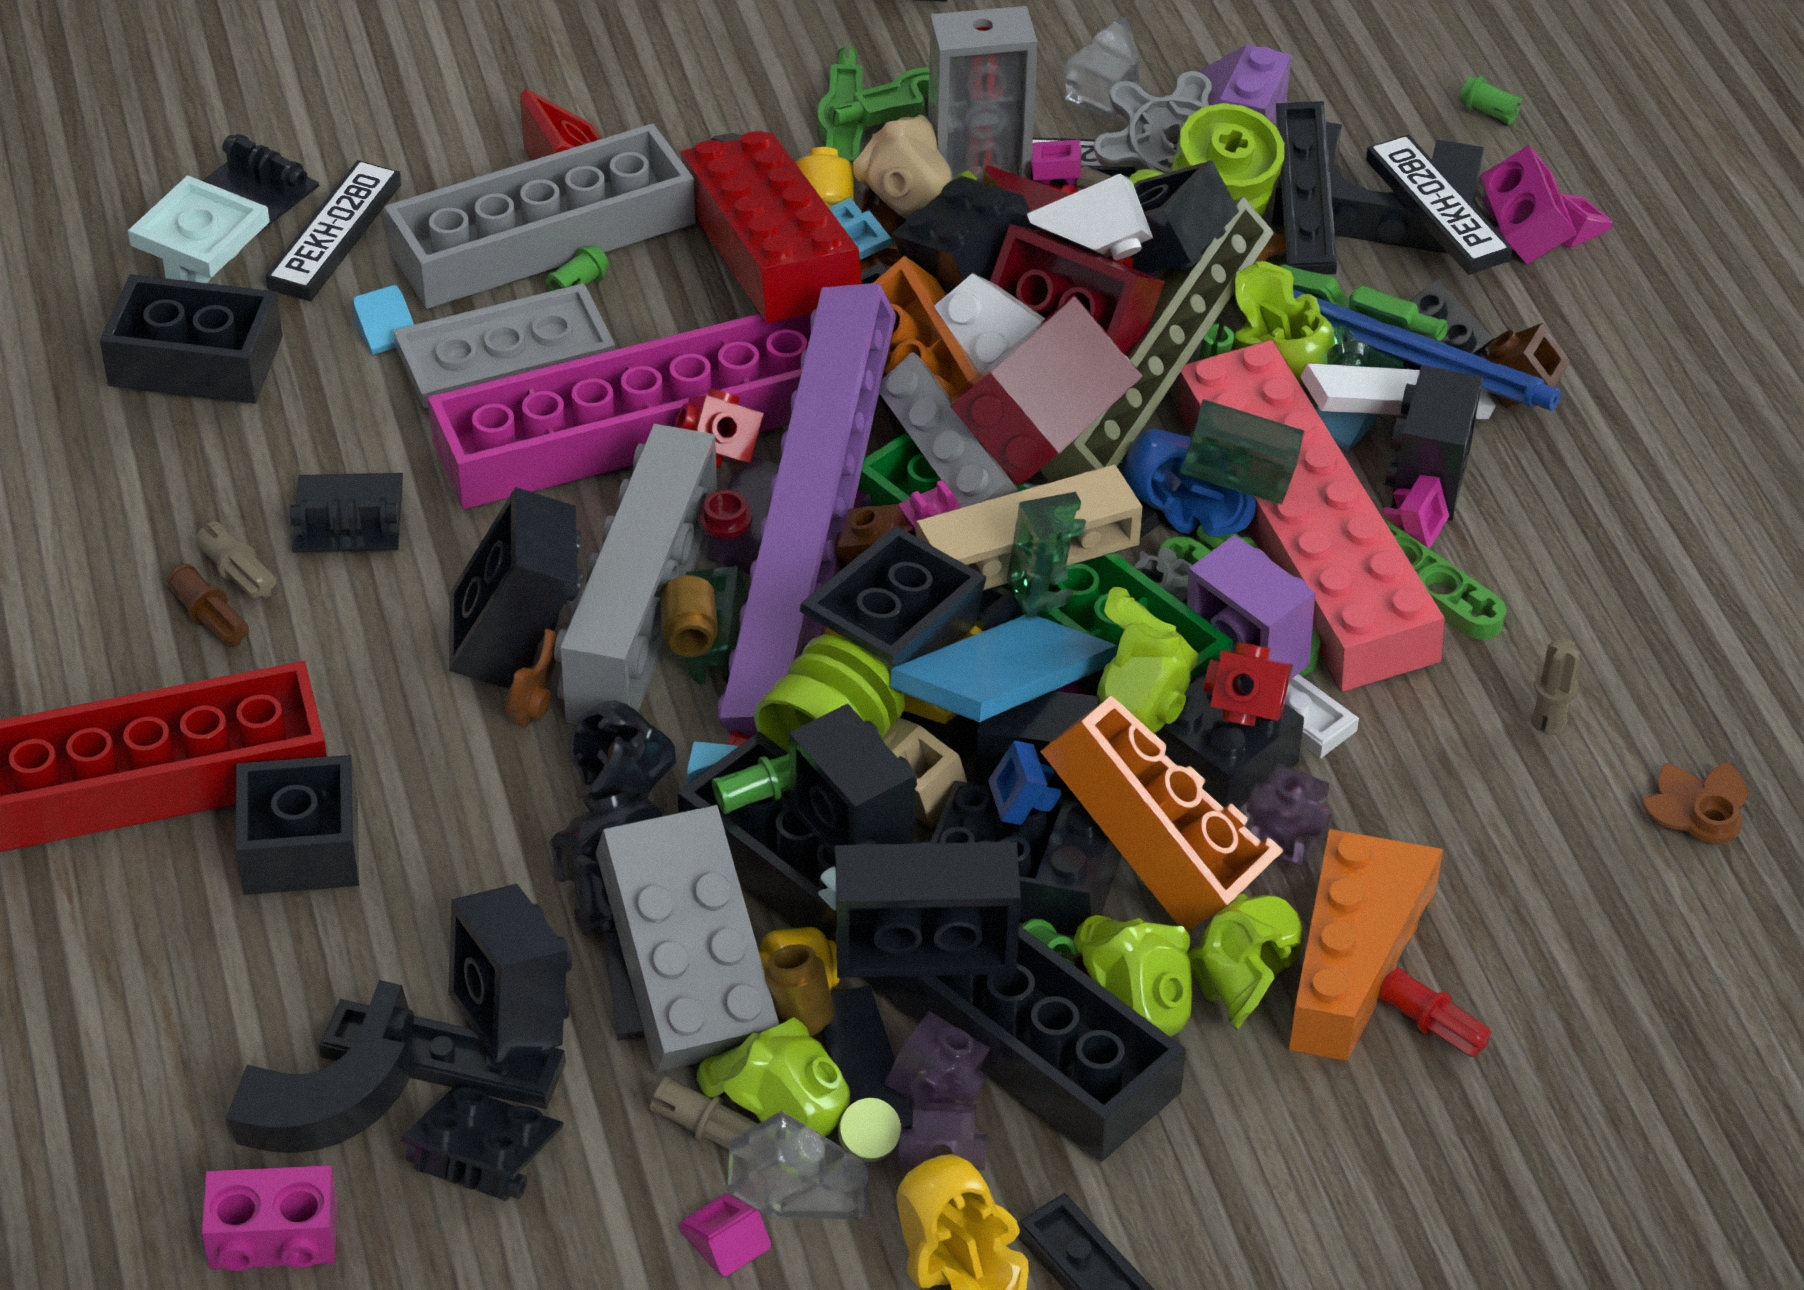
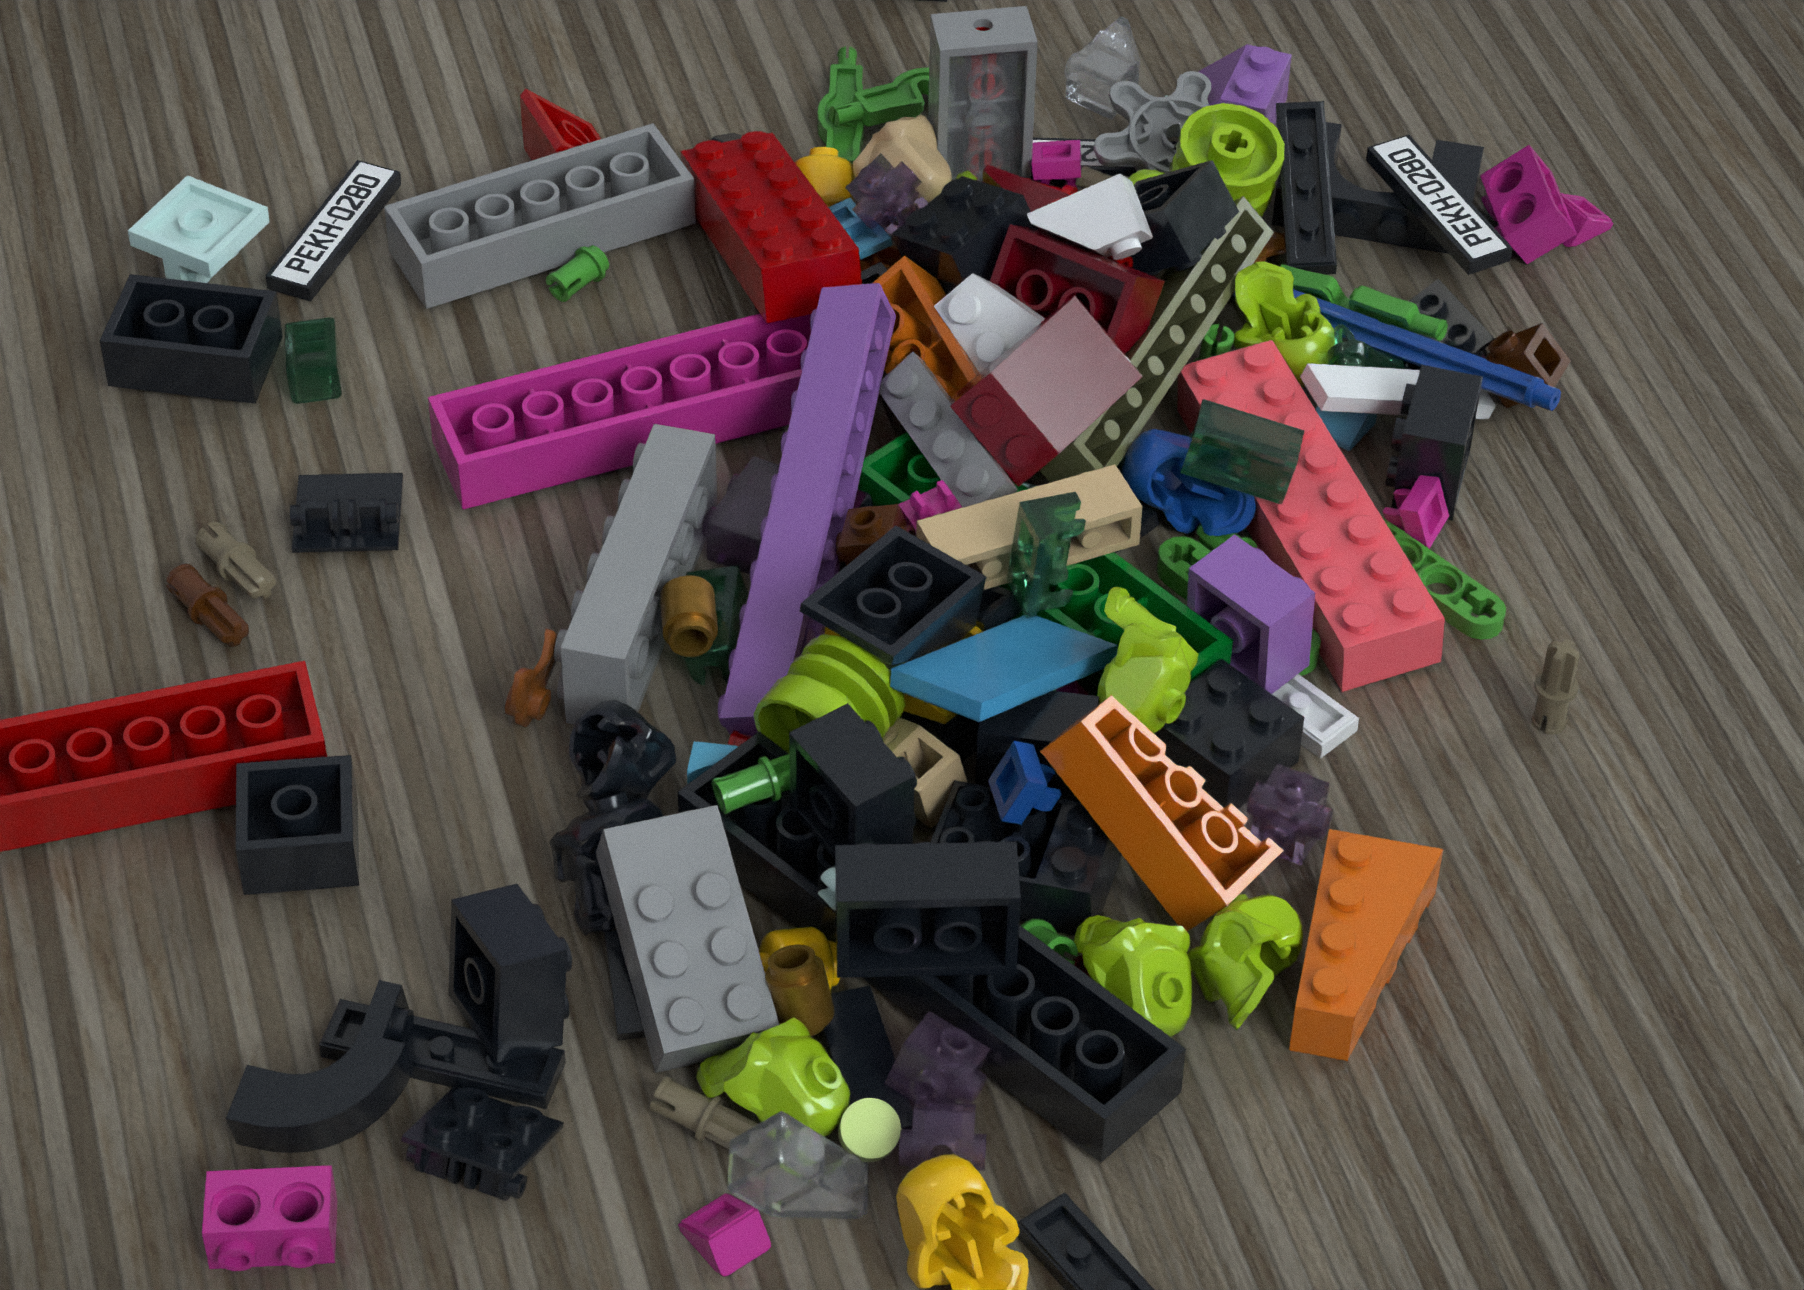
black hinge [202,134,319,235] -> none
medium azure slope [352,285,414,355] -> none
light grey plate [393,283,616,409] -> none
black brick [449,487,583,689] -> none
brick [675,389,764,468] -> none
dark red plate [699,490,752,539] -> none
light grey gear [1134,546,1192,602] -> none
red brick [1204,642,1293,726] -> none
red axle [1379,967,1491,1057] -> none
bright green pin [1459,76,1522,125] -> none
dark orange plate [1641,762,1748,844] -> none
none -> clear green slope [285,317,342,404]
none -> clear purple brick [845,153,929,235]

